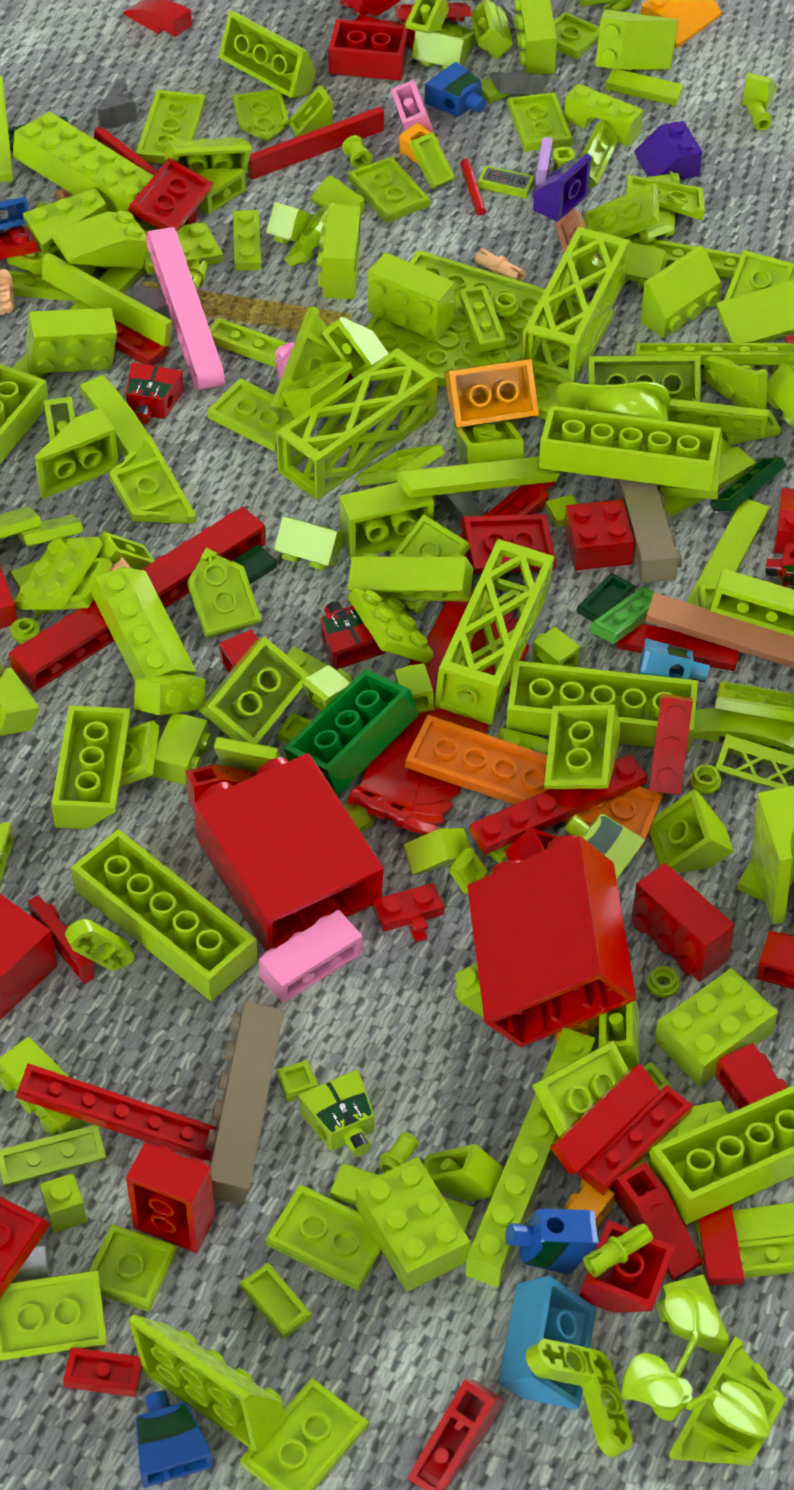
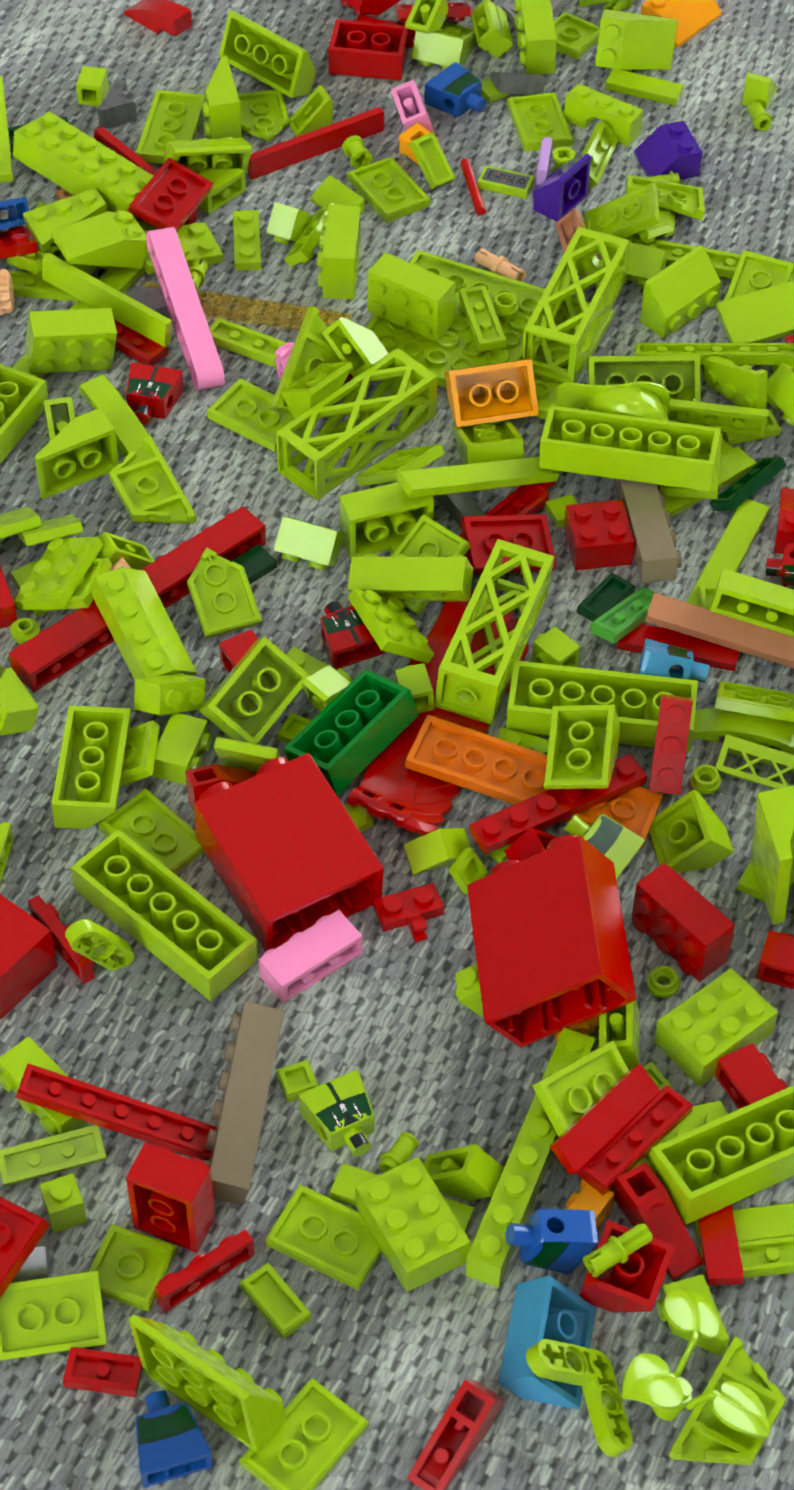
none -> lime brick [76,66,109,106]
none -> lime tile [98,789,204,874]
none -> red plate [155,1229,255,1313]
none -> lime slope [202,56,242,139]

